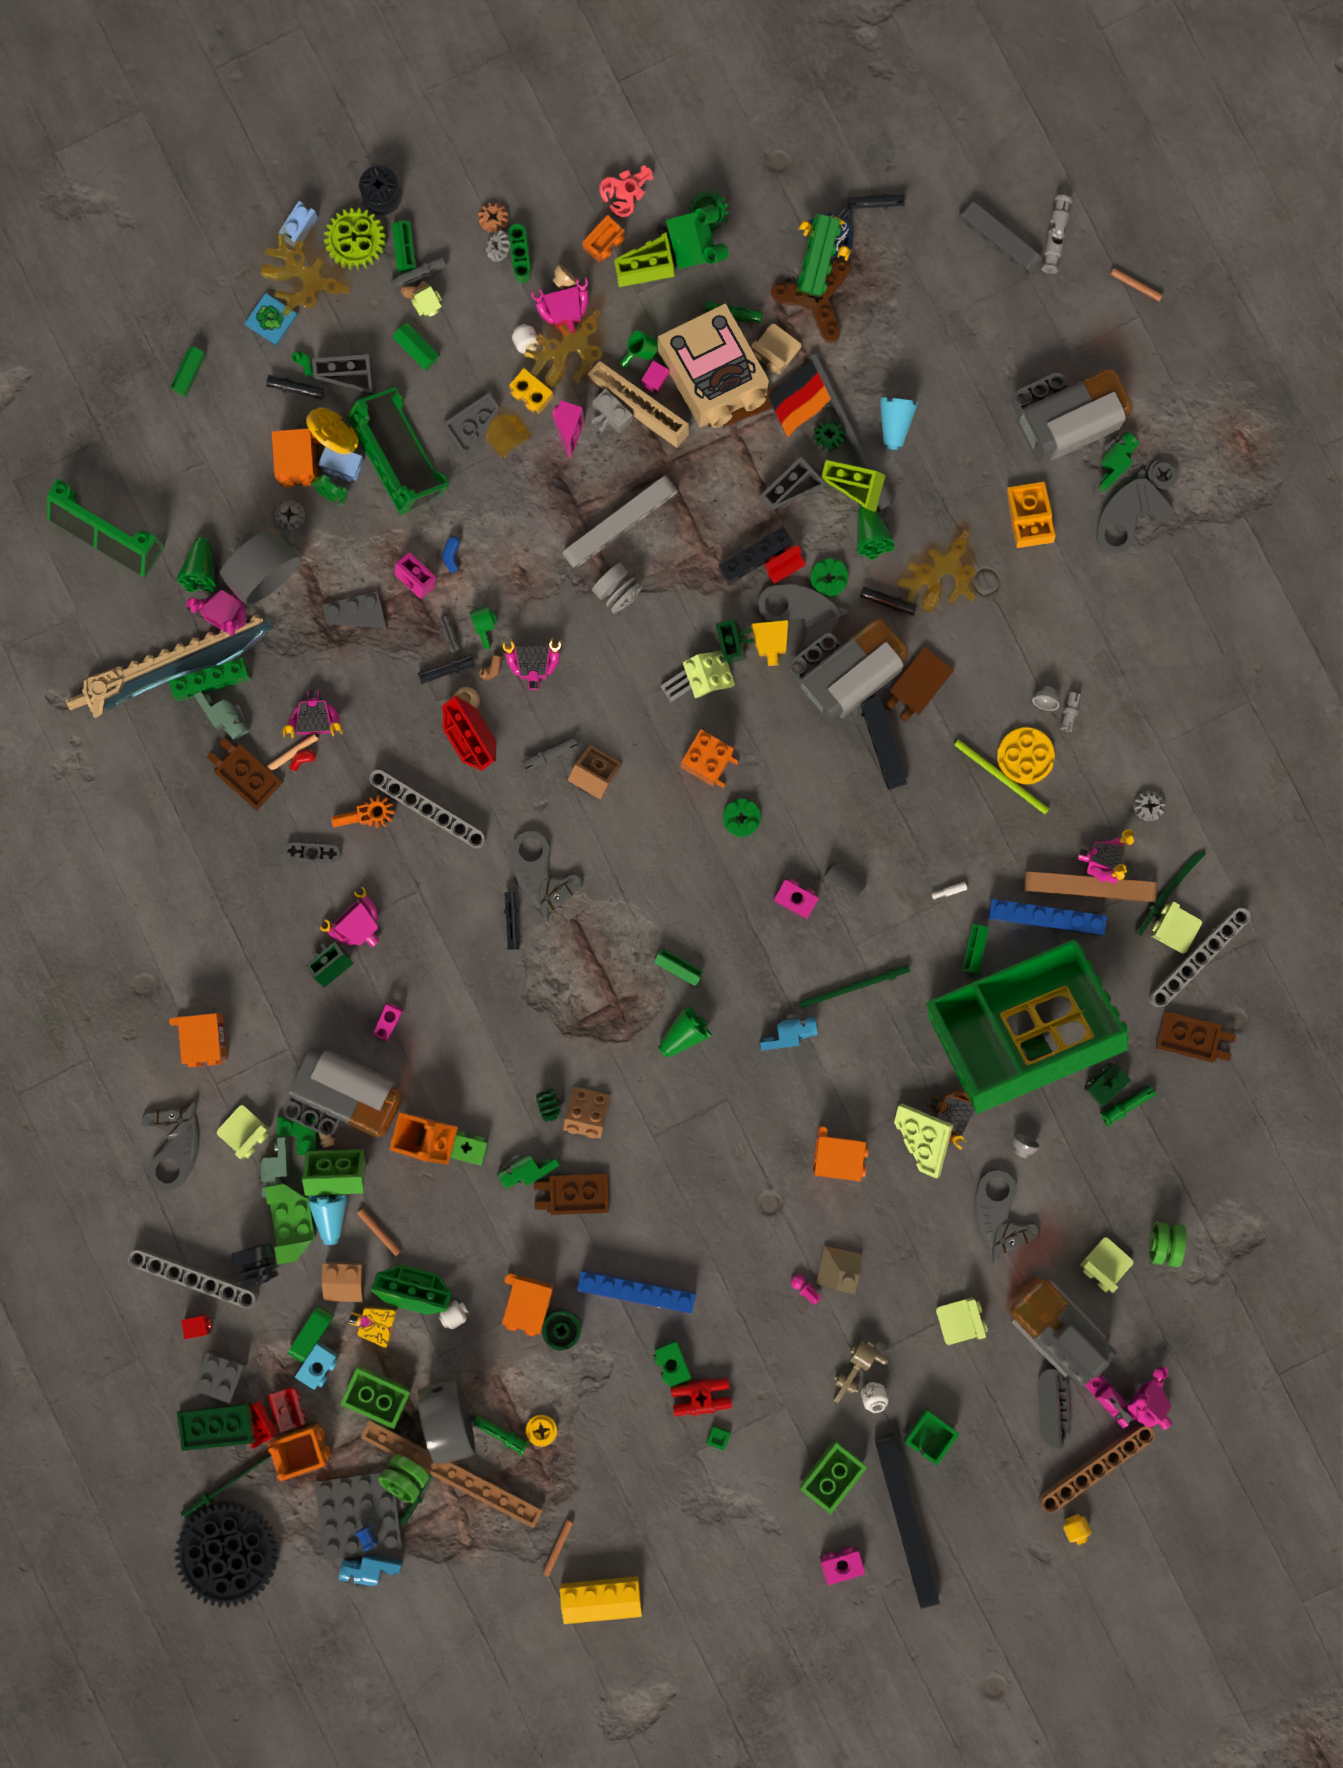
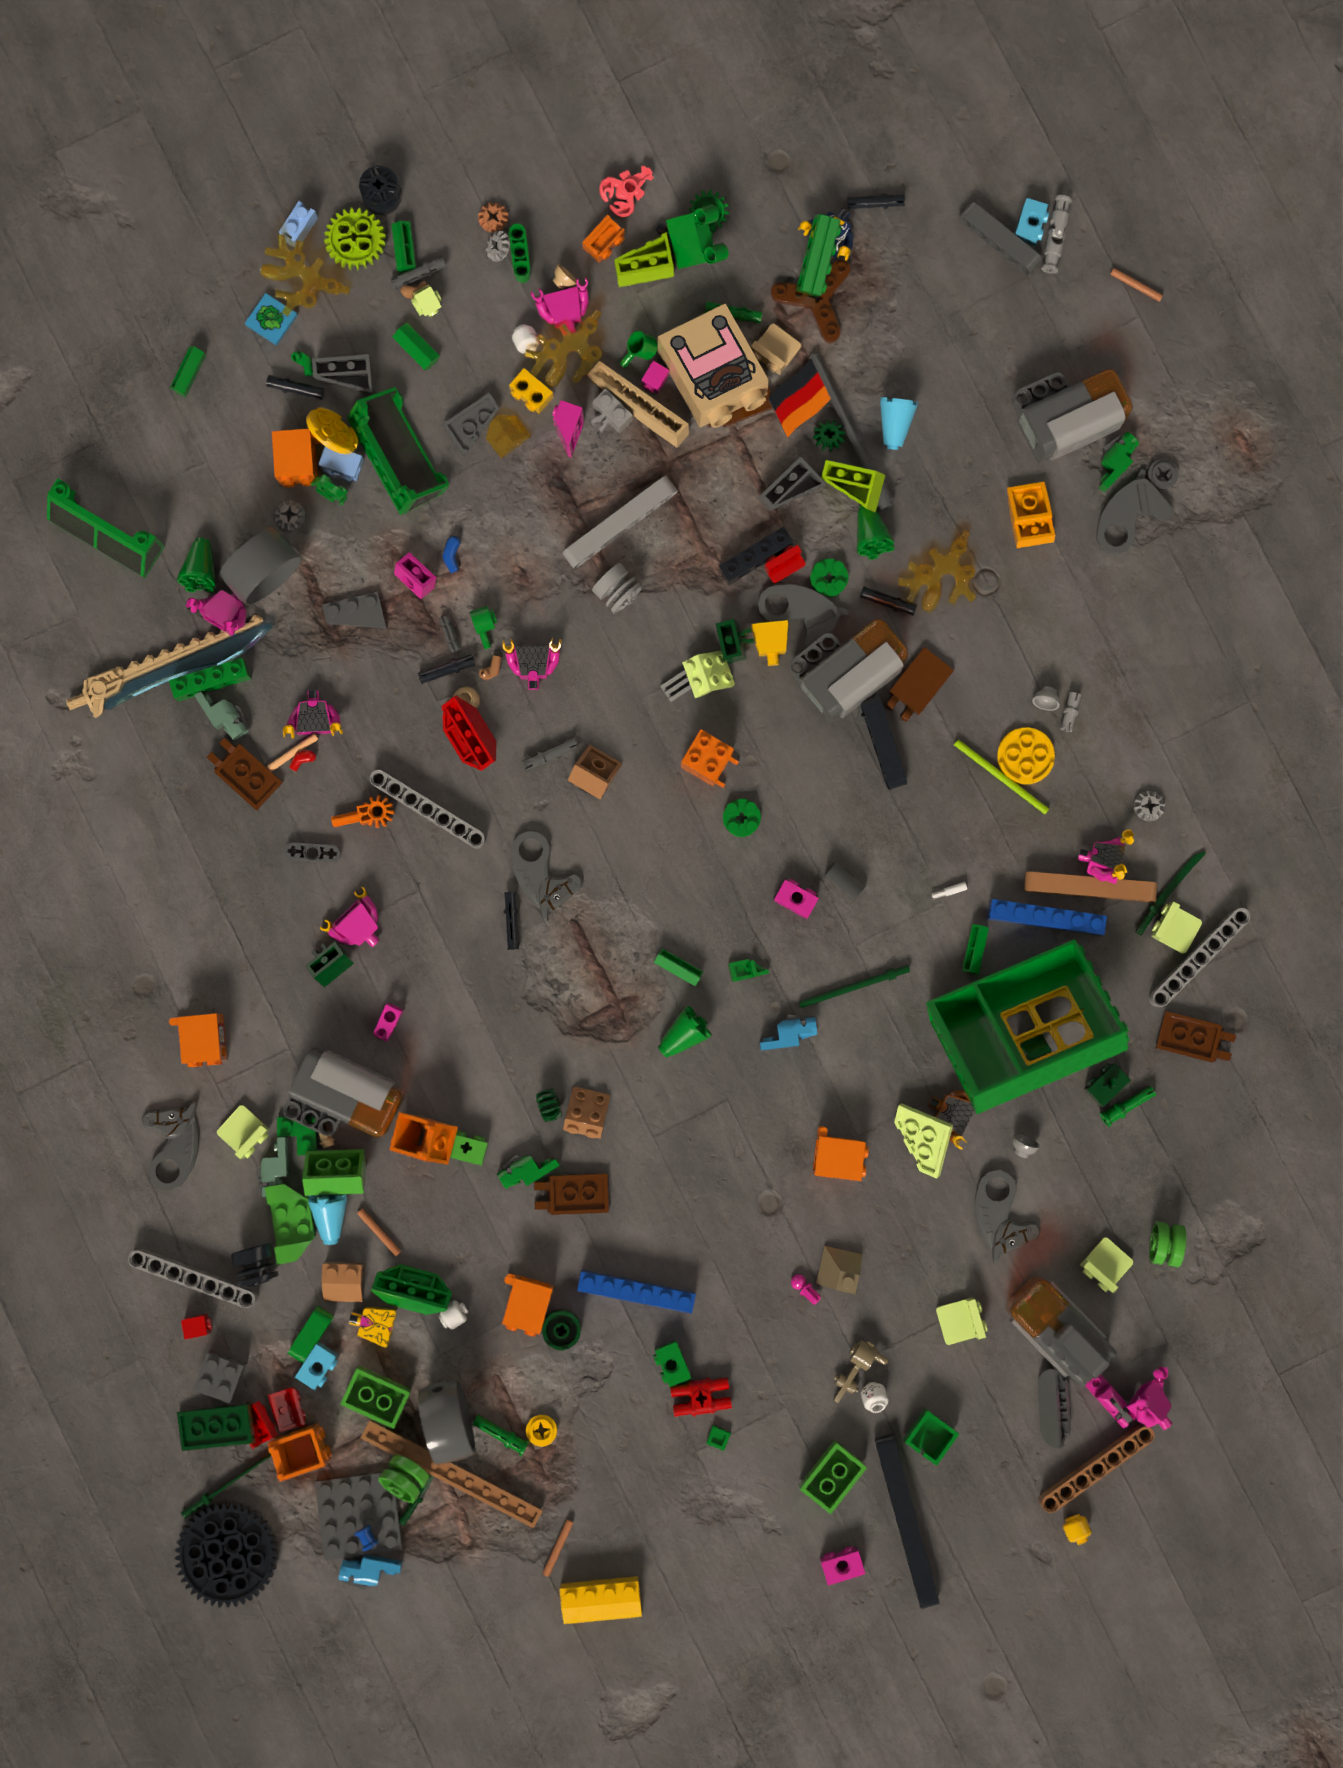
none -> green slope [728,959,769,982]
none -> medium azure brick [1015,198,1050,246]

